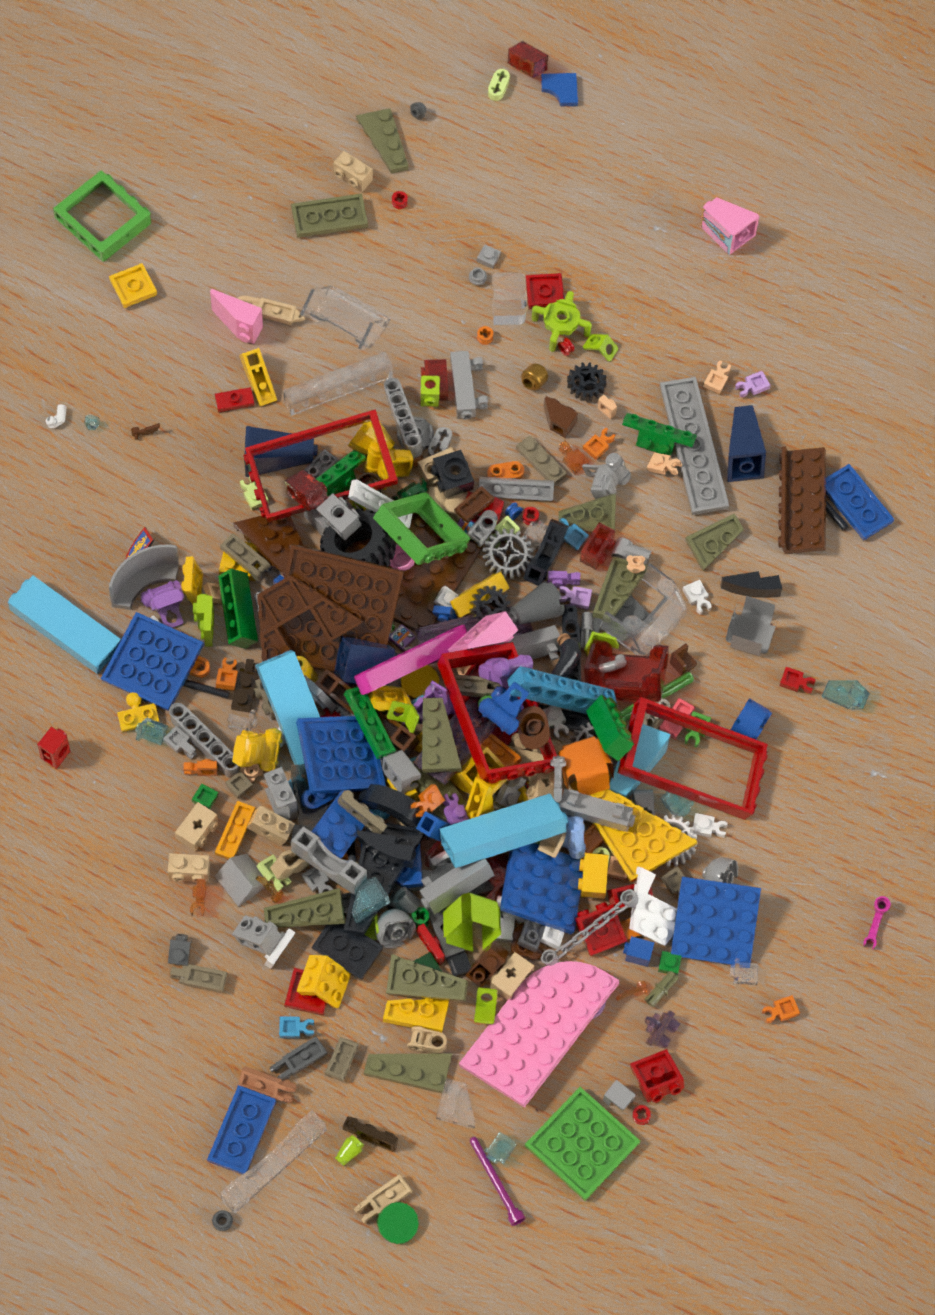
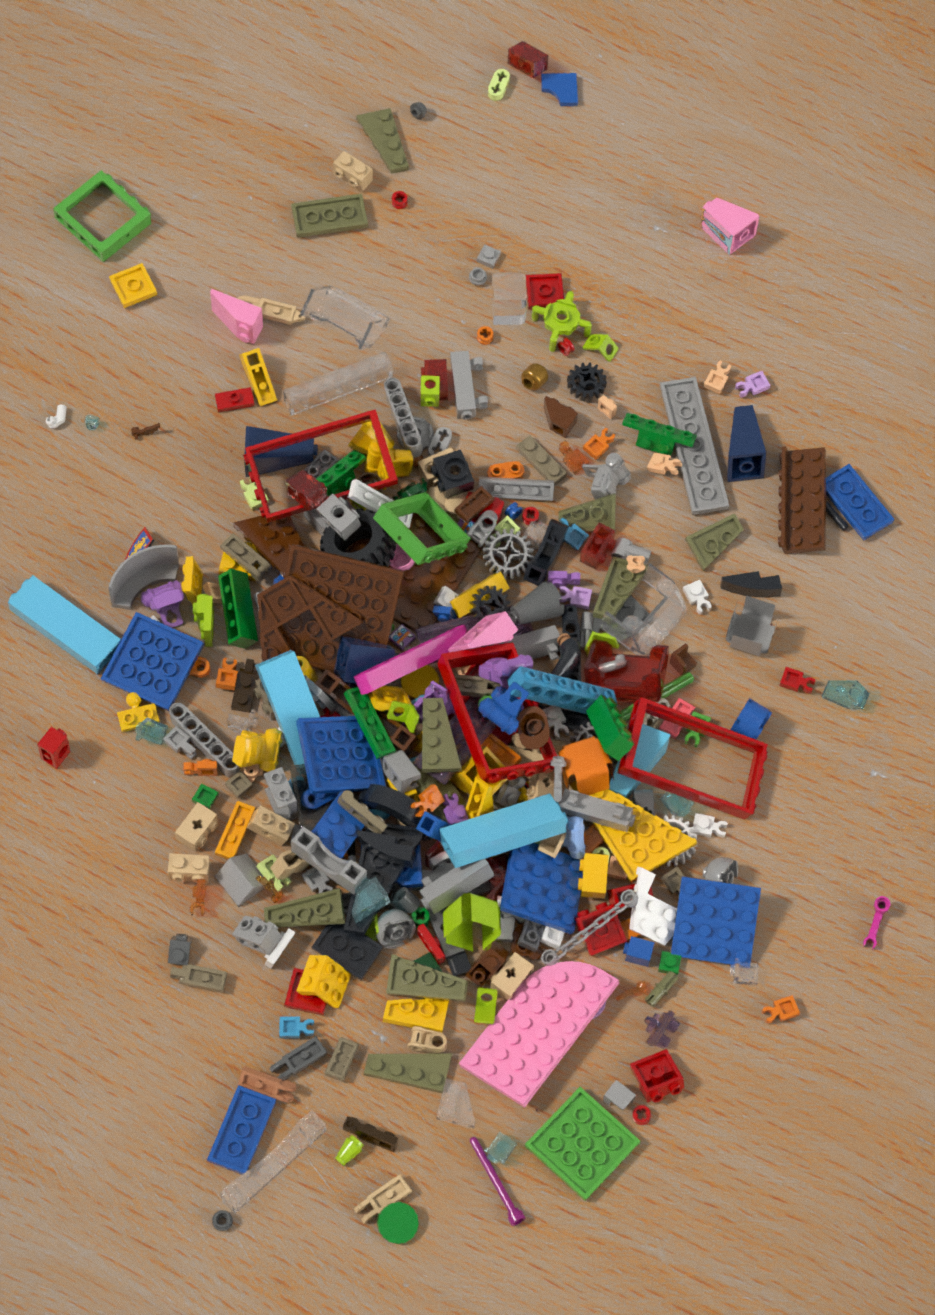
black bar [183,679,230,699] -> none

